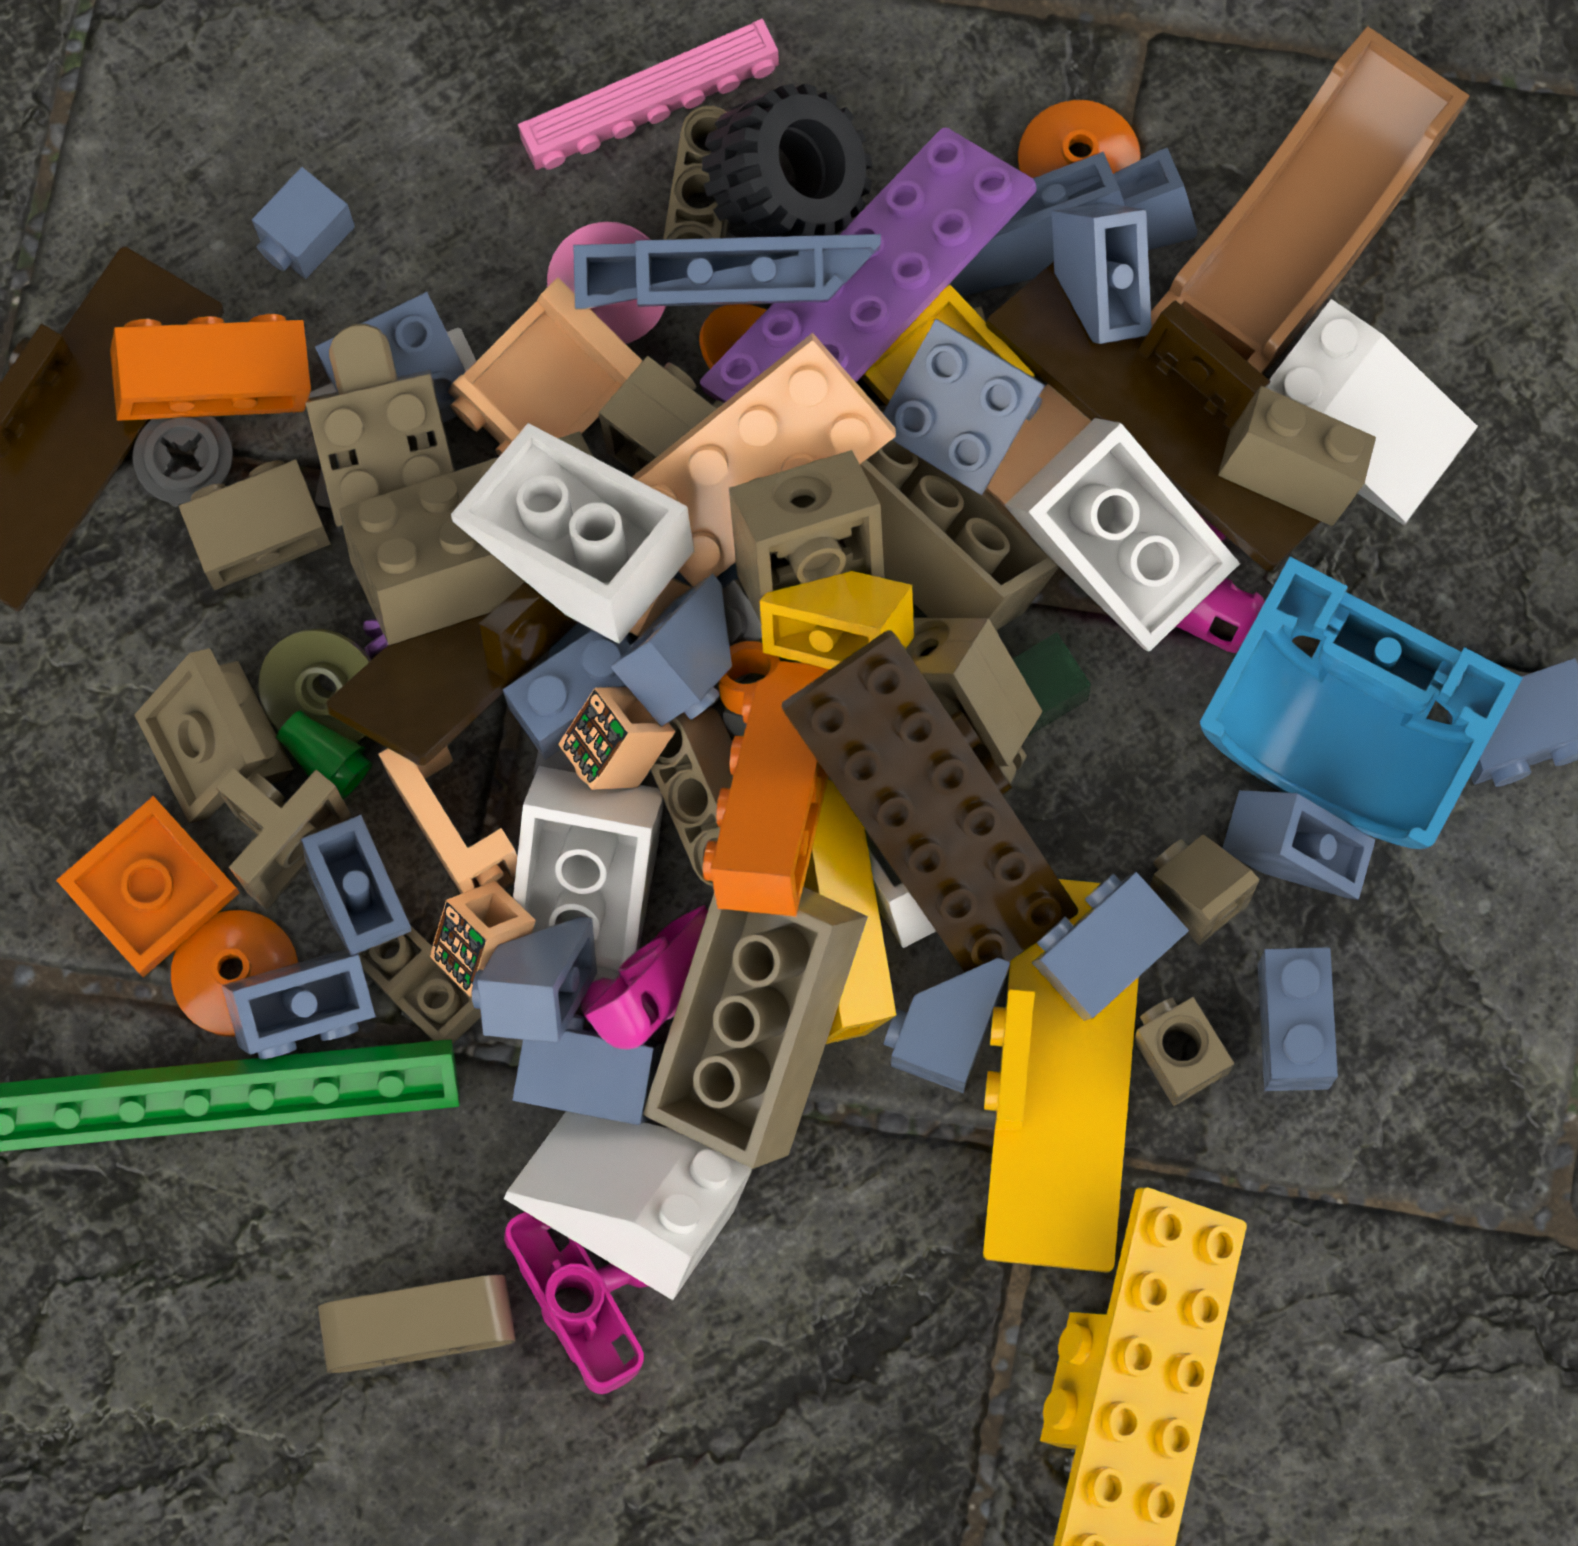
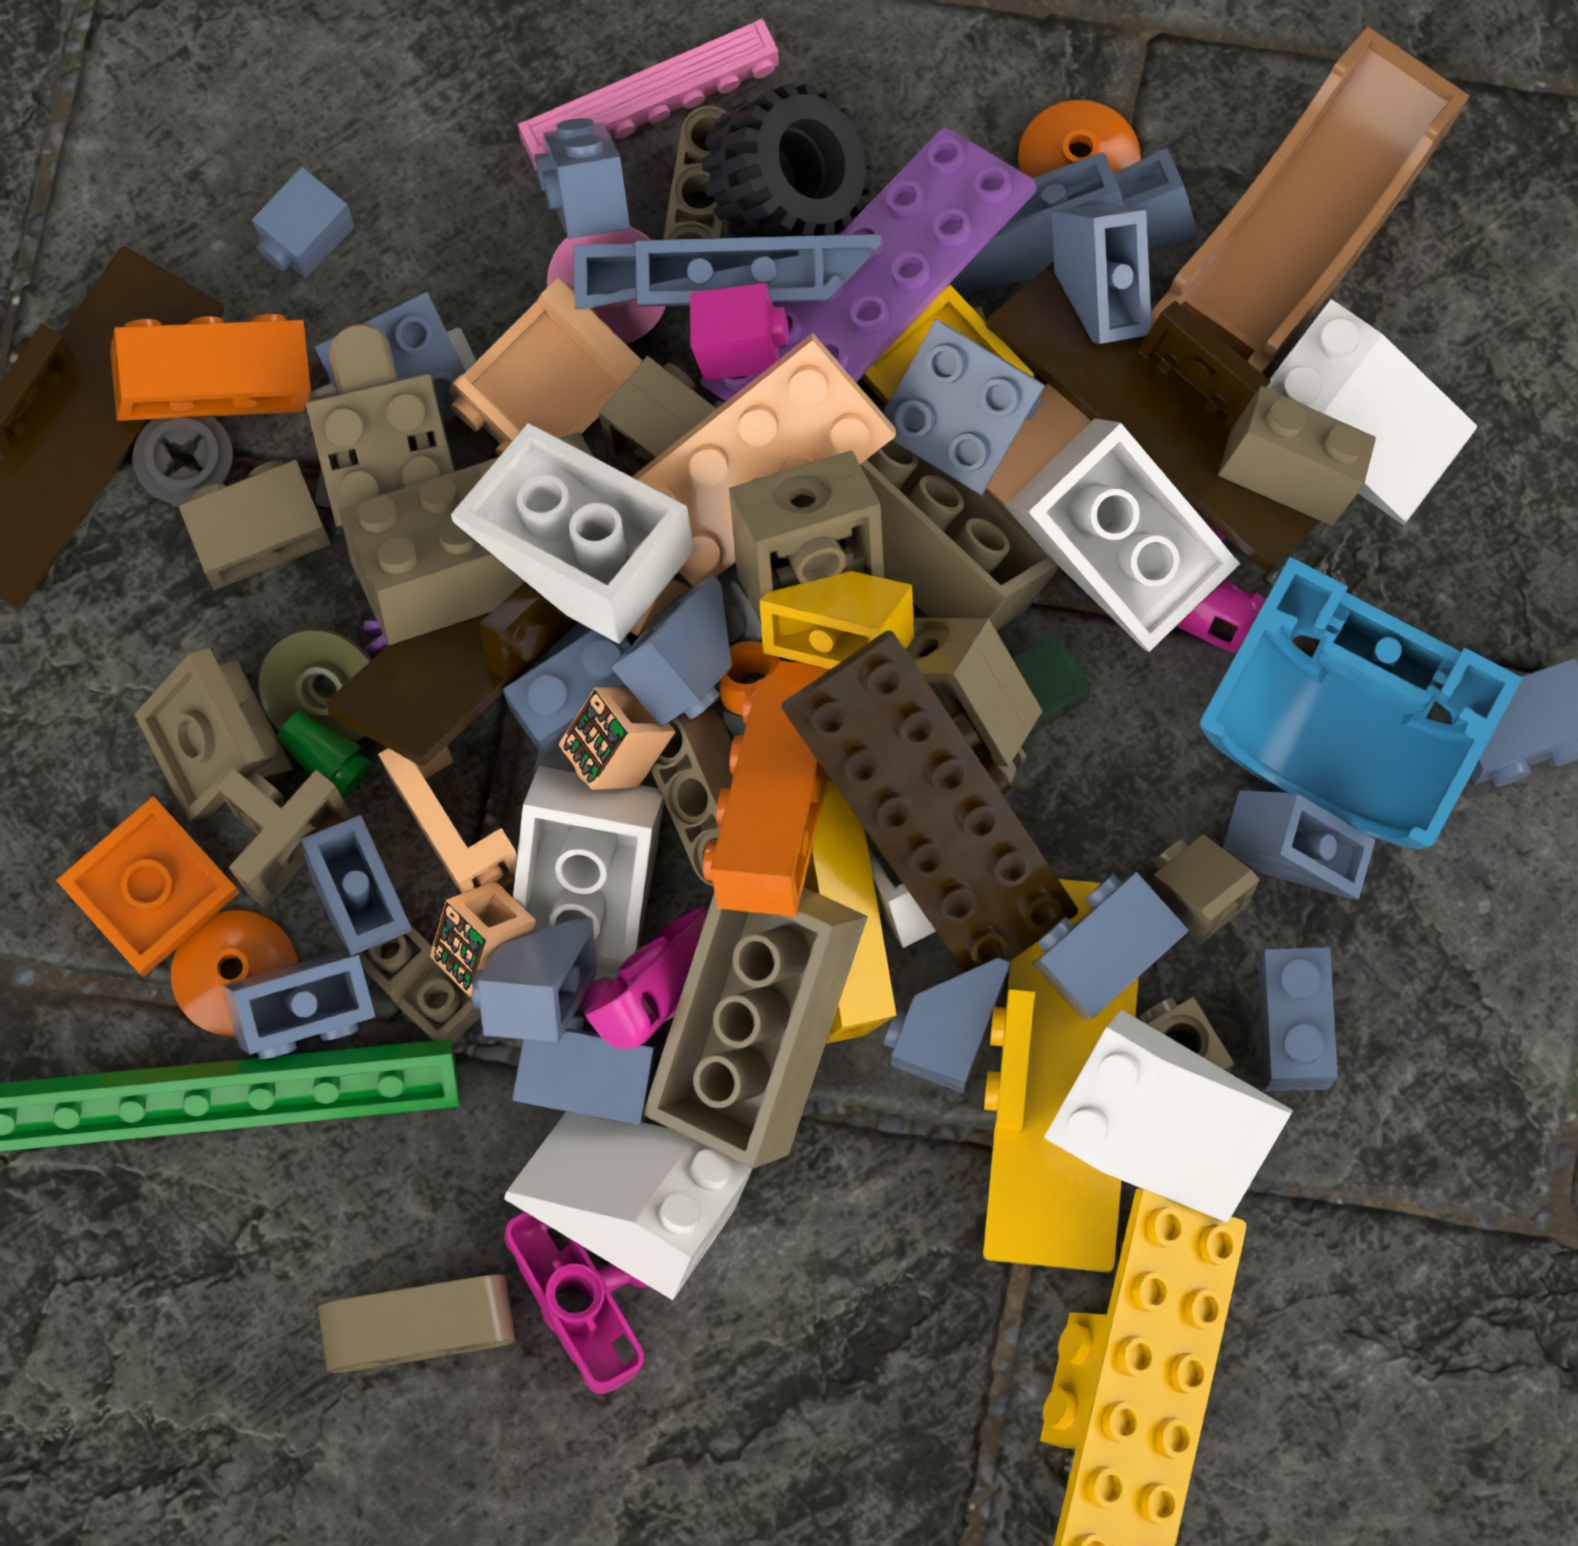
none -> sand blue brick [535,118,630,239]
none -> dark pink brick [690,283,789,381]
none -> white slope [1044,1010,1293,1223]

